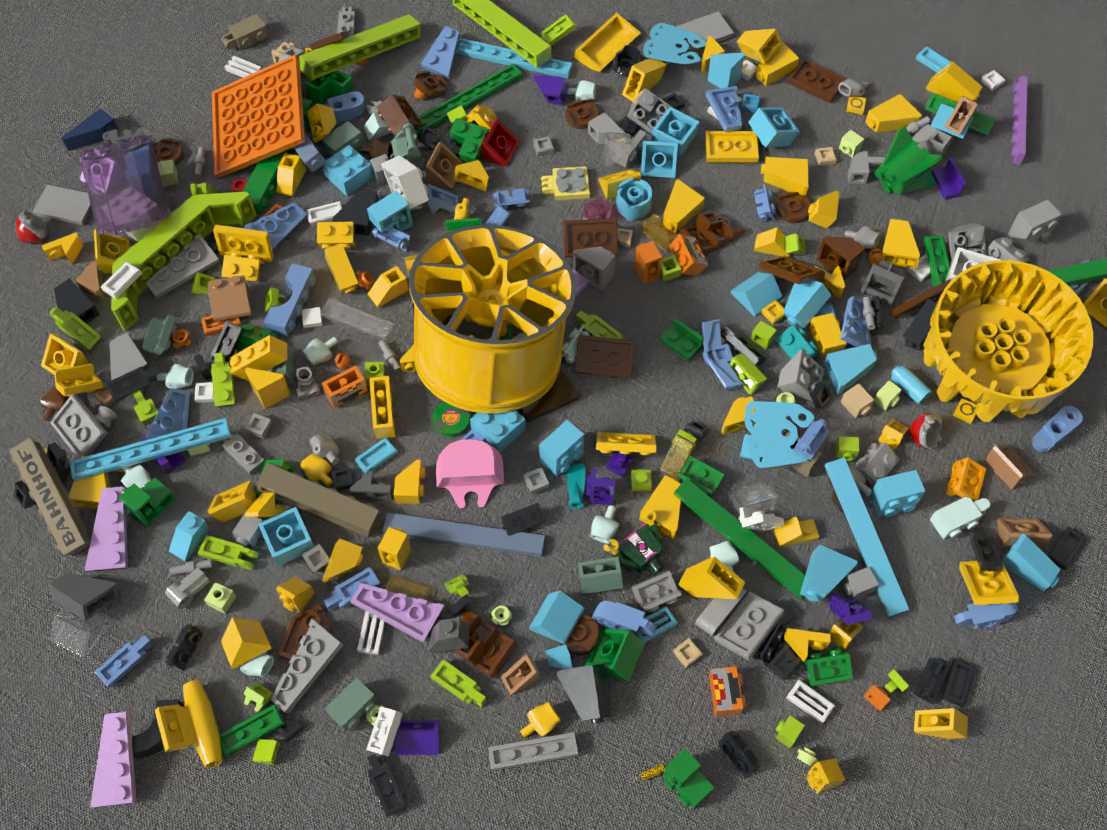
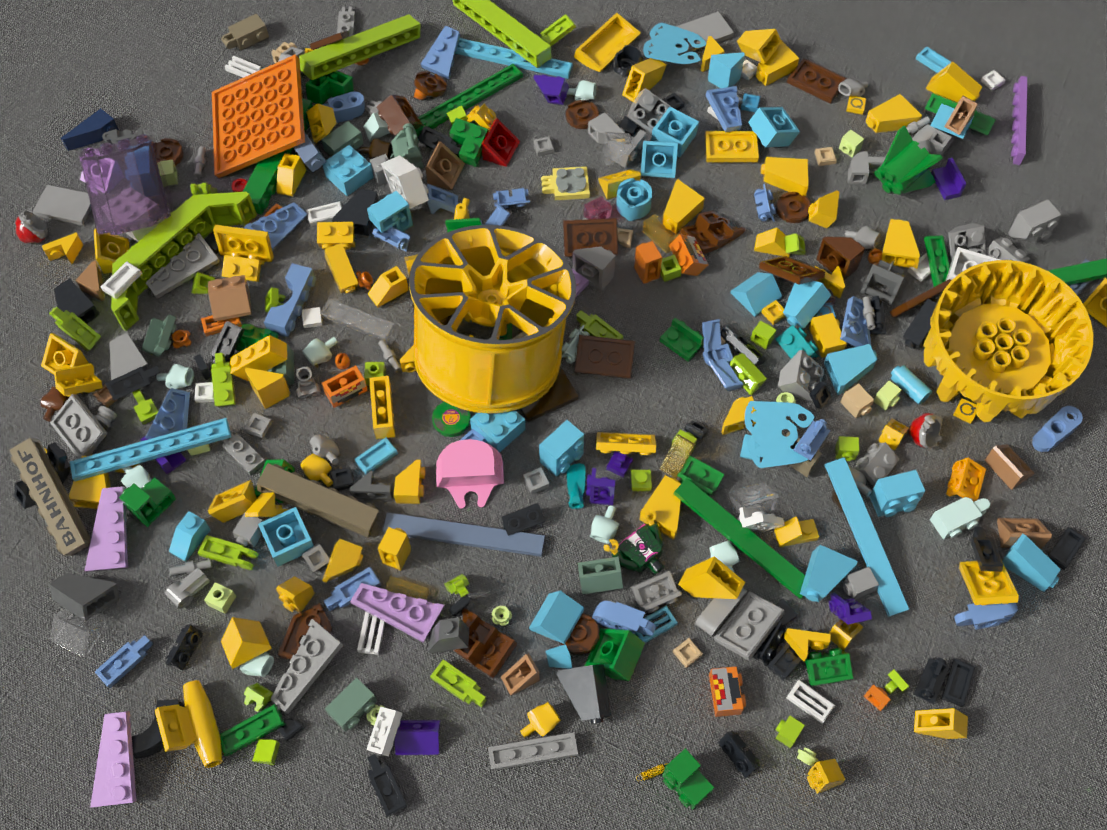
yellow slope [454,160,489,192] -> none

